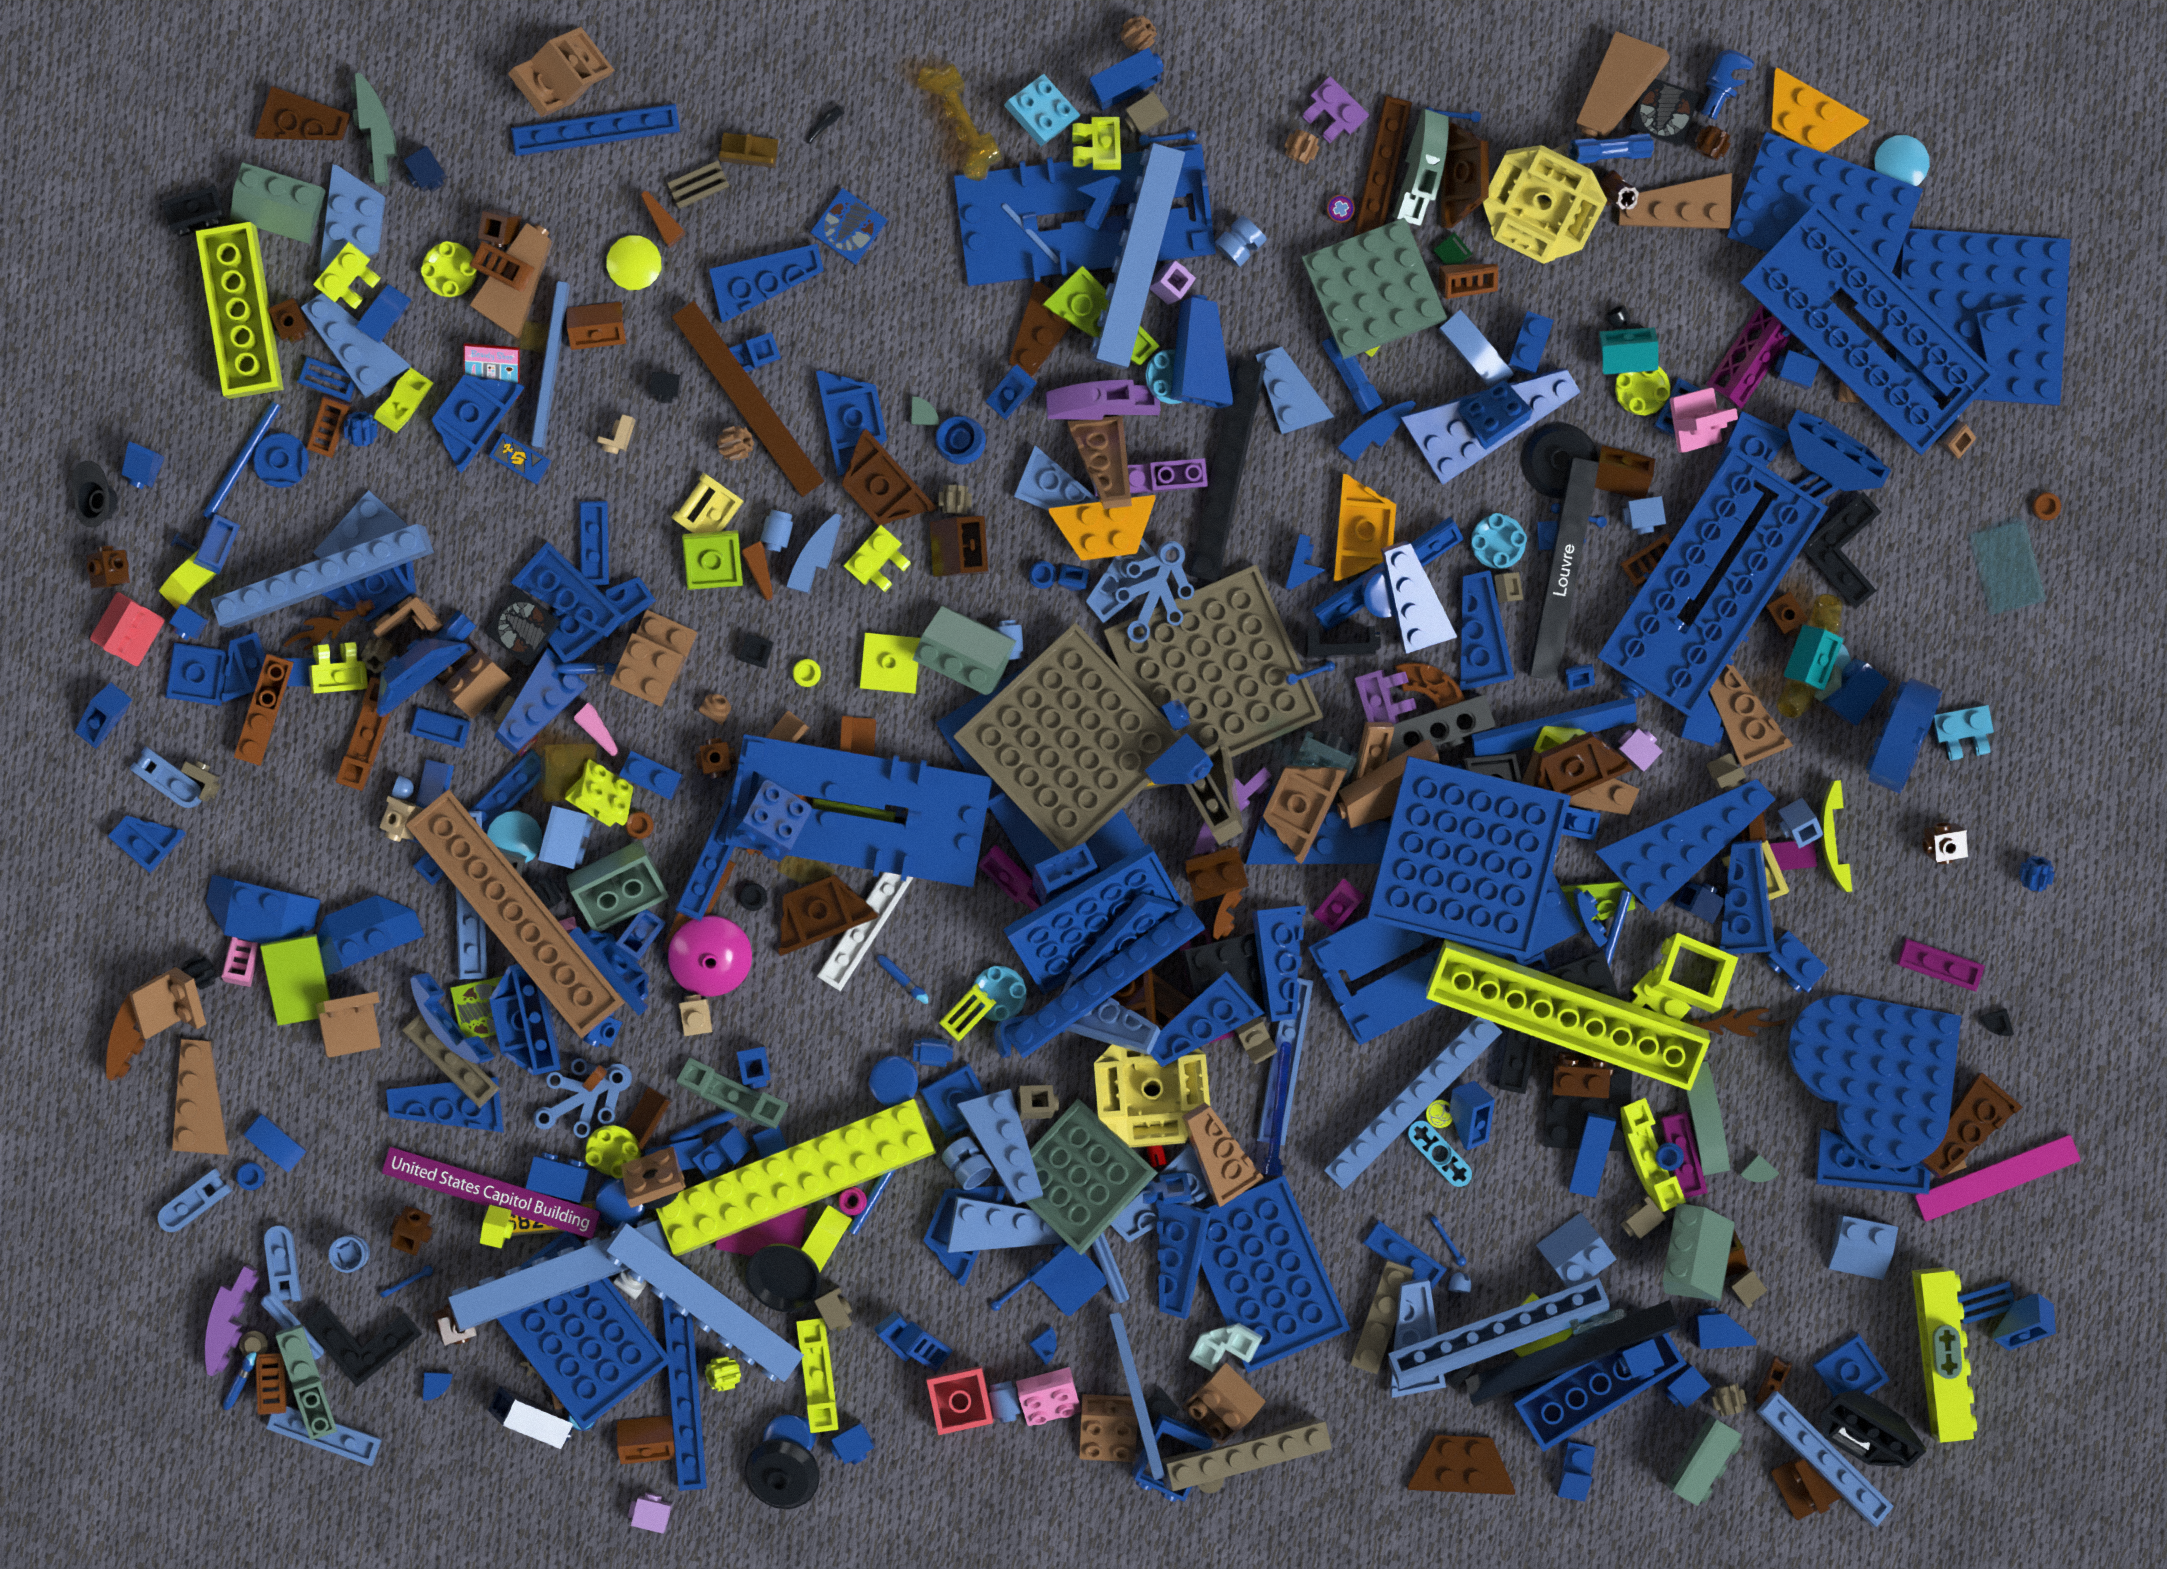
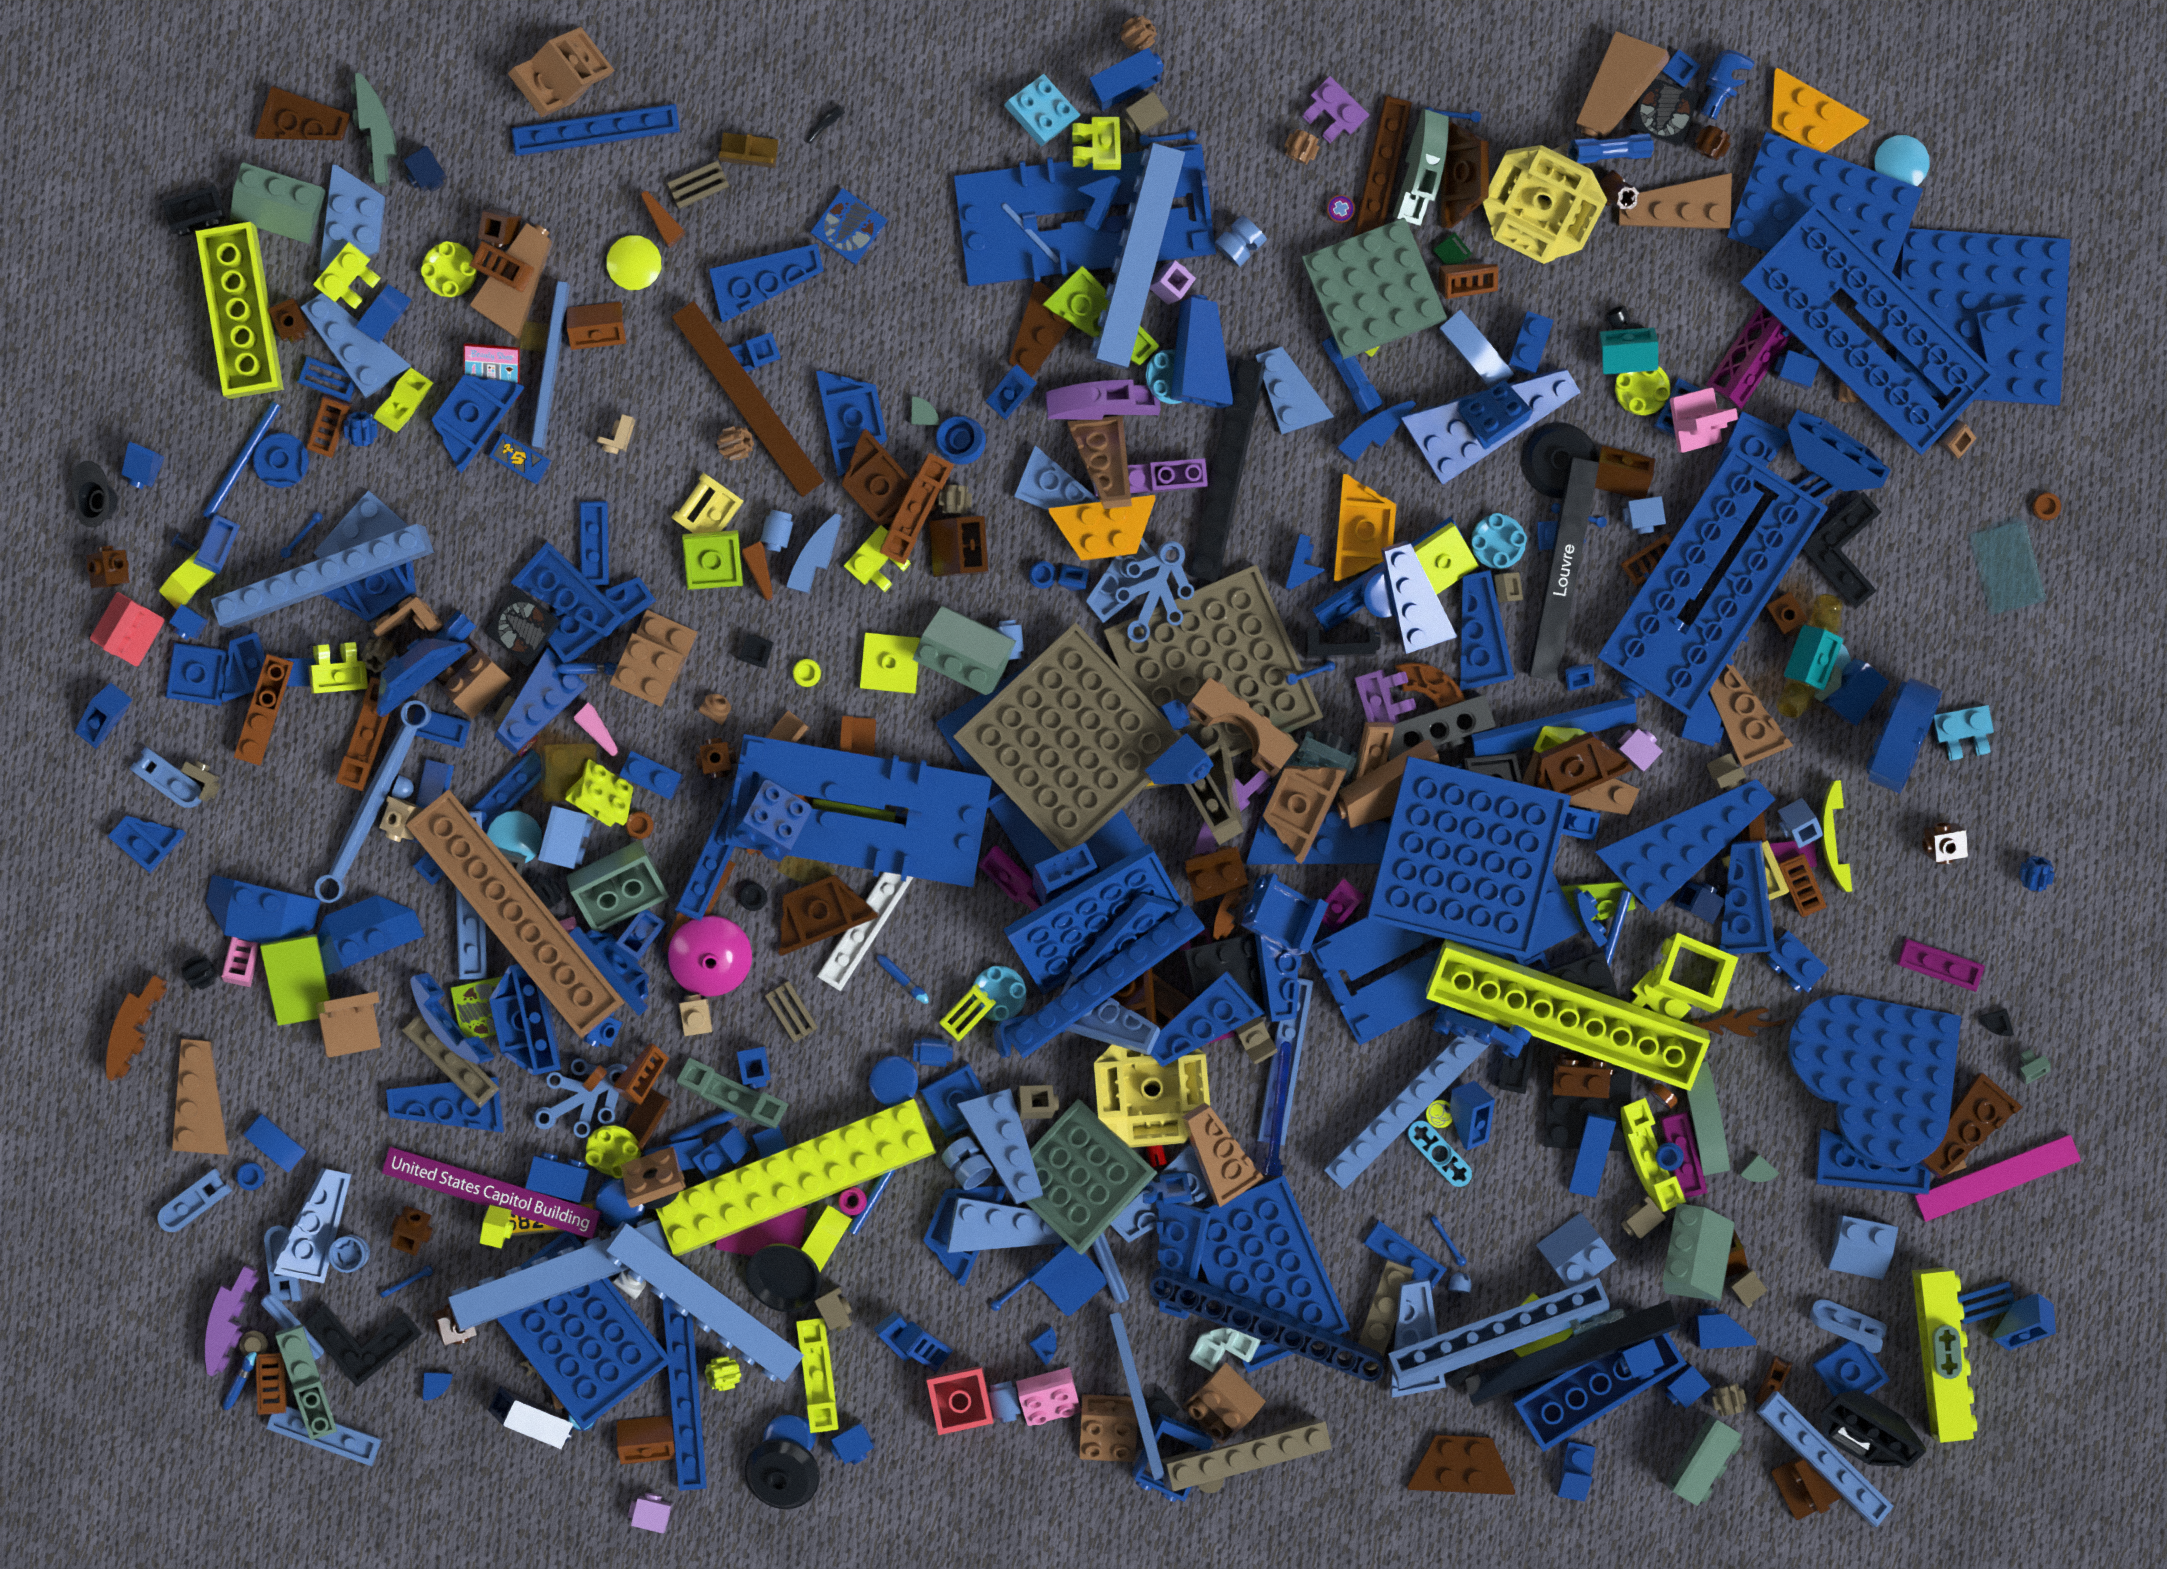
medium nougat bracket [129,967,206,1039] -> none
reddish brown piece [283,599,375,651] -> none
black plate [650,372,682,404] -> none
clear yellow plate [917,63,1002,181] -> none
none -> medium blue wing [269,1168,351,1283]
none -> blue hinge [280,512,323,558]
none -> medium blue piece [314,700,431,903]
none -> dark orange slope [613,1043,669,1105]
none -> dark tan tile [765,981,818,1043]
none -> dark orange slope [879,452,954,565]
none -> dark blue beam [1149,1268,1383,1382]
none -> medium nougat arch [1187,677,1298,778]
none -> blue panel [1241,873,1329,956]
none -> neon yellow plate [1413,522,1479,595]
none -> blue plate [1432,1004,1532,1059]
none -> dark orange tile [1650,1083,1677,1109]
none -> blue tile [1661,49,1701,88]
none -> dark orange slope [1778,852,1827,917]
none -> medium blue plate [1810,1299,1887,1353]
none -> sand green tile [2020,1049,2051,1085]

